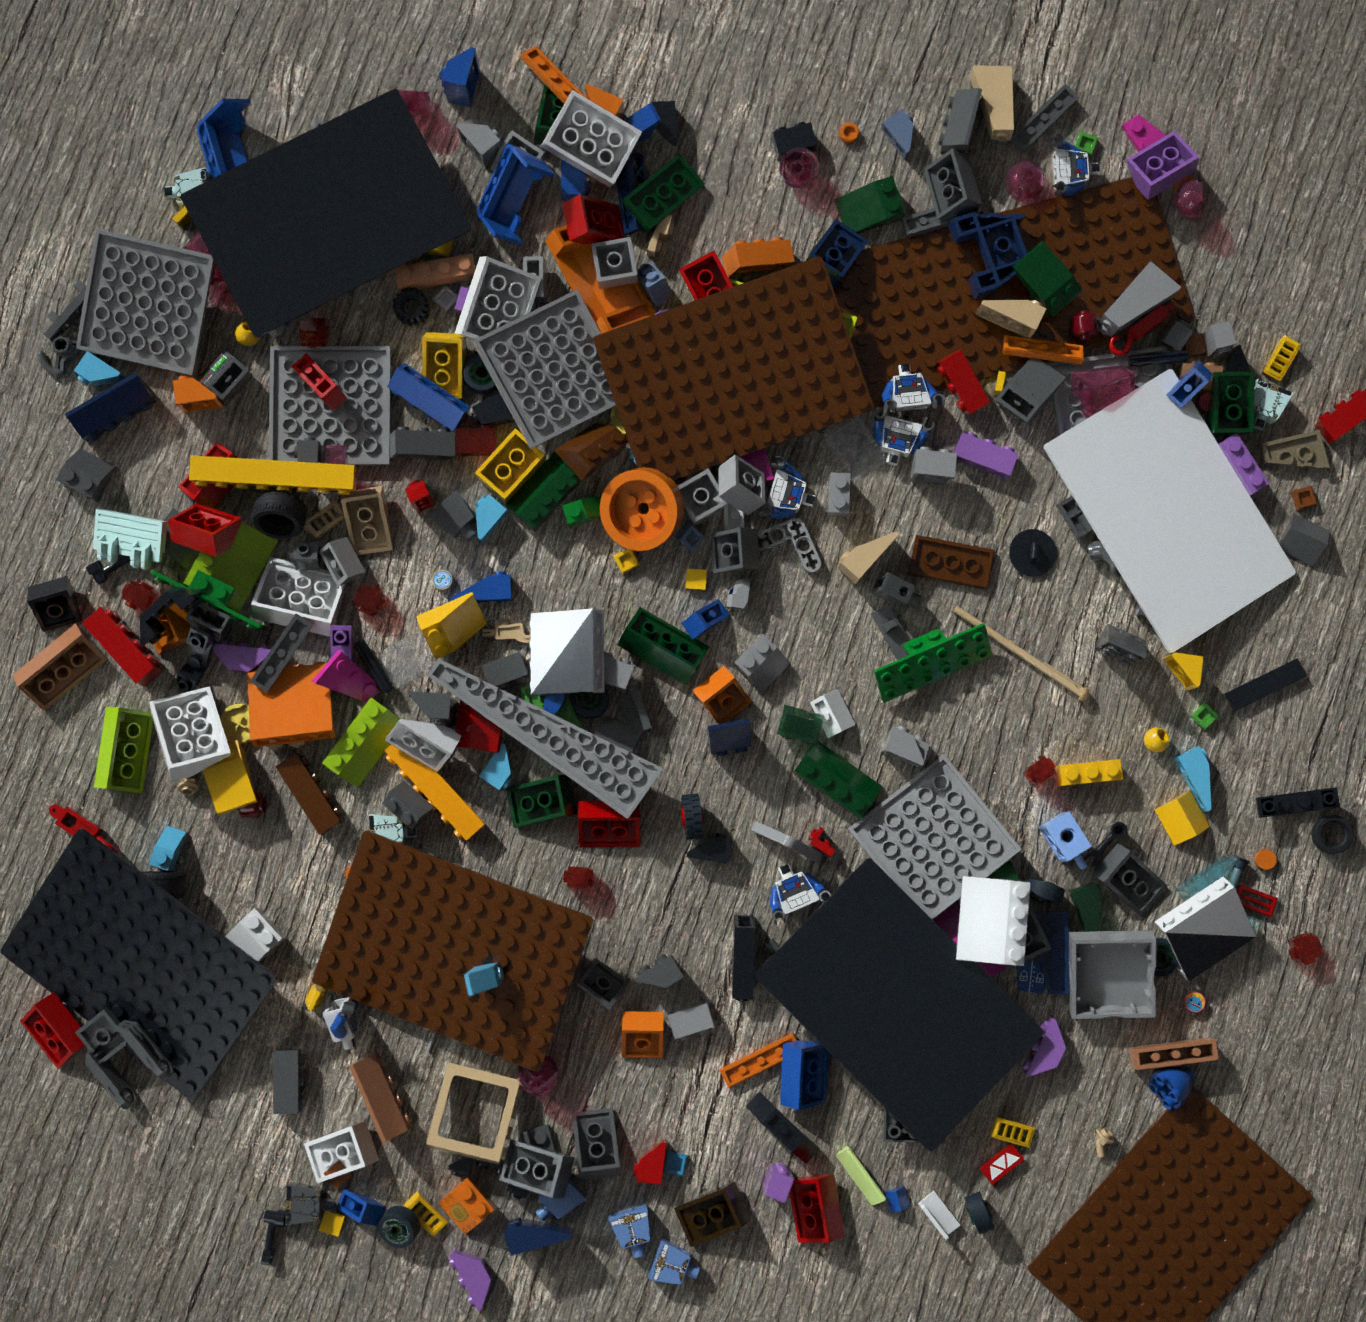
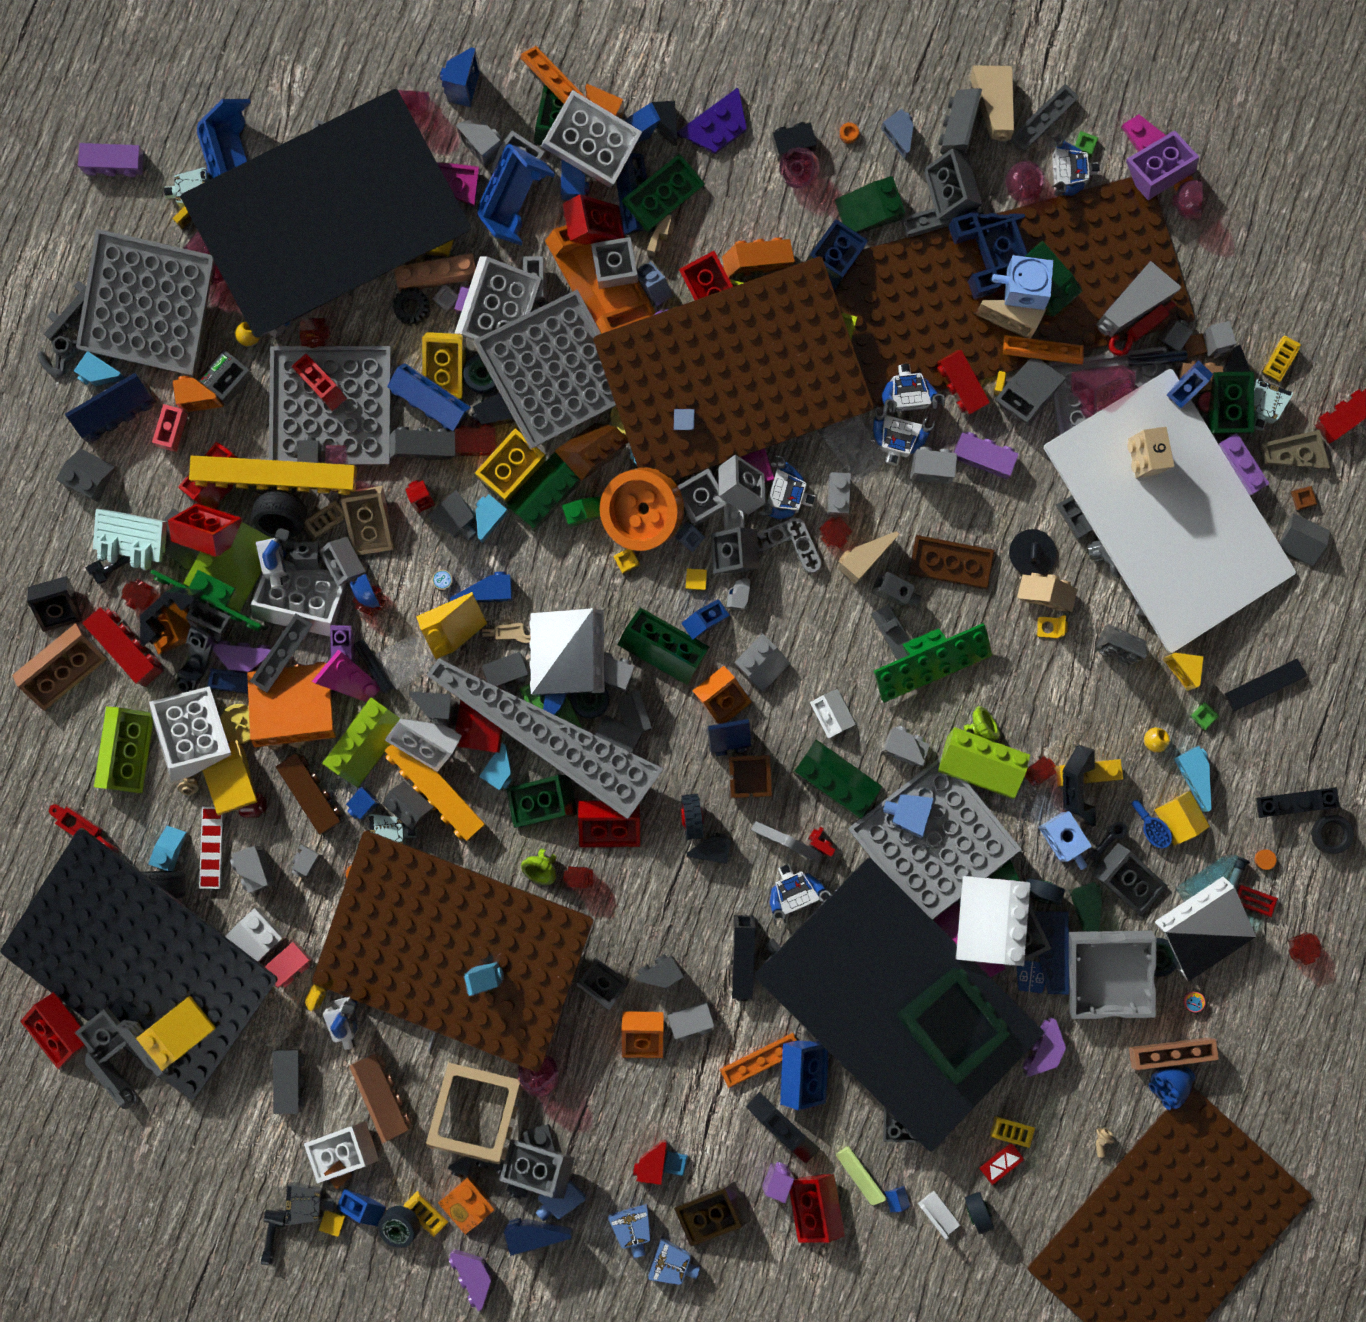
dark grey slope [572,1108,620,1181] -> none
clear green brick [777,705,824,745] -> none
tan bar [952,605,1090,701] -> none
dark red head [1073,311,1099,341] -> none
none -> medium lavender brick [78,143,144,177]
none -> yellow slope [136,996,216,1071]
none -> coral brick [152,404,188,452]
none -> tile [199,807,224,889]
none -> dark blue tile [208,668,248,694]
none -> light grey slope [230,846,275,893]
none -> torso [256,529,295,588]
none -> coral brick [265,941,312,988]
none -> light grey brick [292,845,321,878]
none -> blue slope [346,787,381,820]
none -> blue brick [350,574,380,608]
none -> dark pink wing [437,162,480,207]
none -> lime hair [521,849,557,885]
none -> sand blue slope [674,409,695,431]
none -> dark purple wing [677,88,747,154]
none -> reddish brown piece [728,755,772,799]
none -> clear red brick [819,516,853,550]
none -> medium blue torso [883,795,934,839]
none -> clear green windscreen [896,967,1010,1085]
none -> lime slope [938,727,1030,799]
none -> lime hair [964,706,1000,741]
none -> light blue piece [992,255,1053,310]
none -> tan brick [1017,573,1078,612]
none -> yellow bracket [1037,615,1068,638]
none -> black slope [1063,745,1096,827]
none -> tan brick [1127,427,1174,478]
none -> blue piece [1131,799,1172,848]

